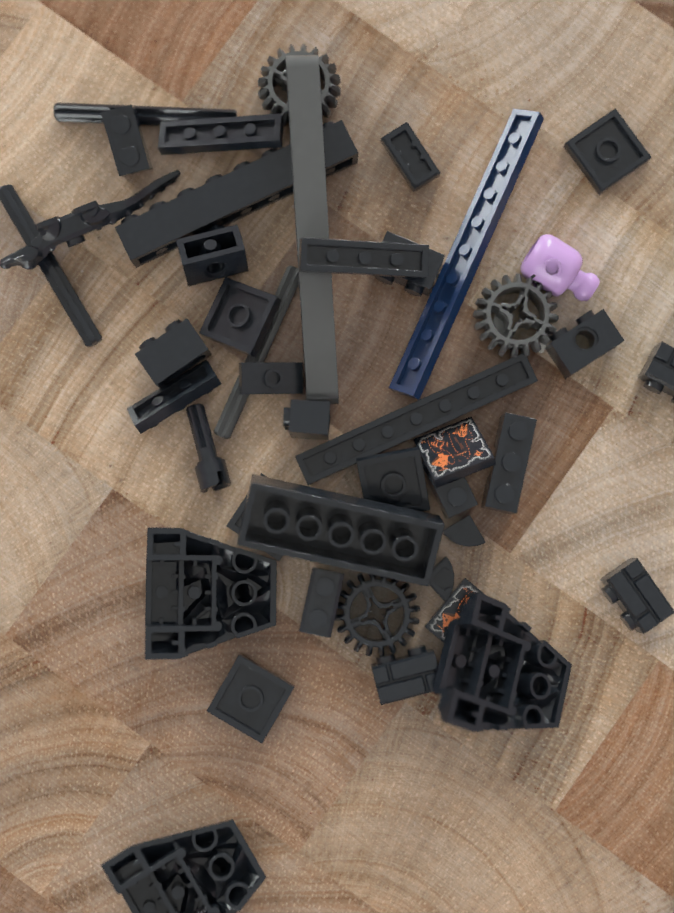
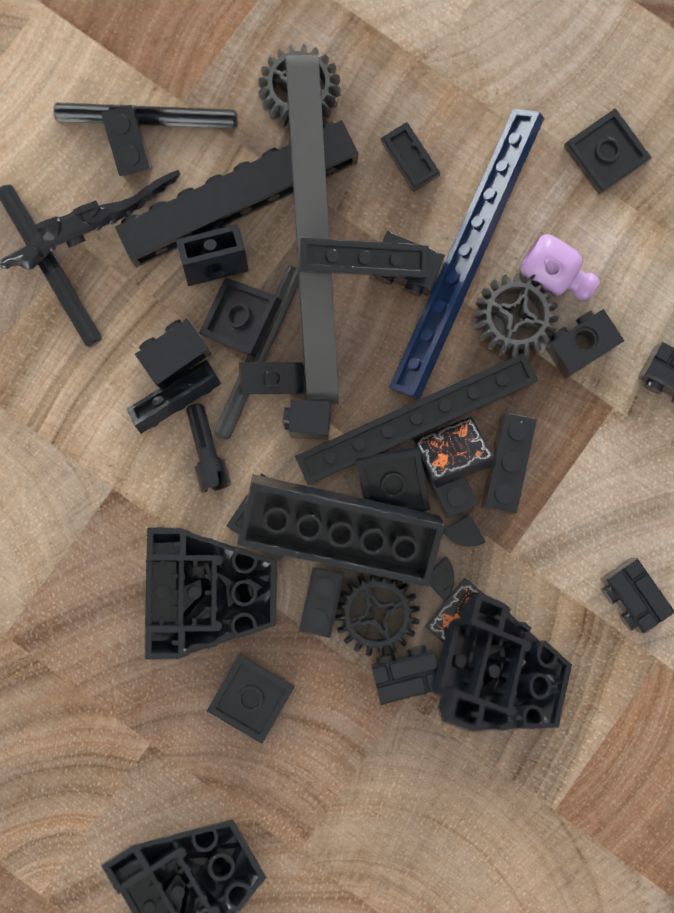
black plate [158,113,284,155] -> none

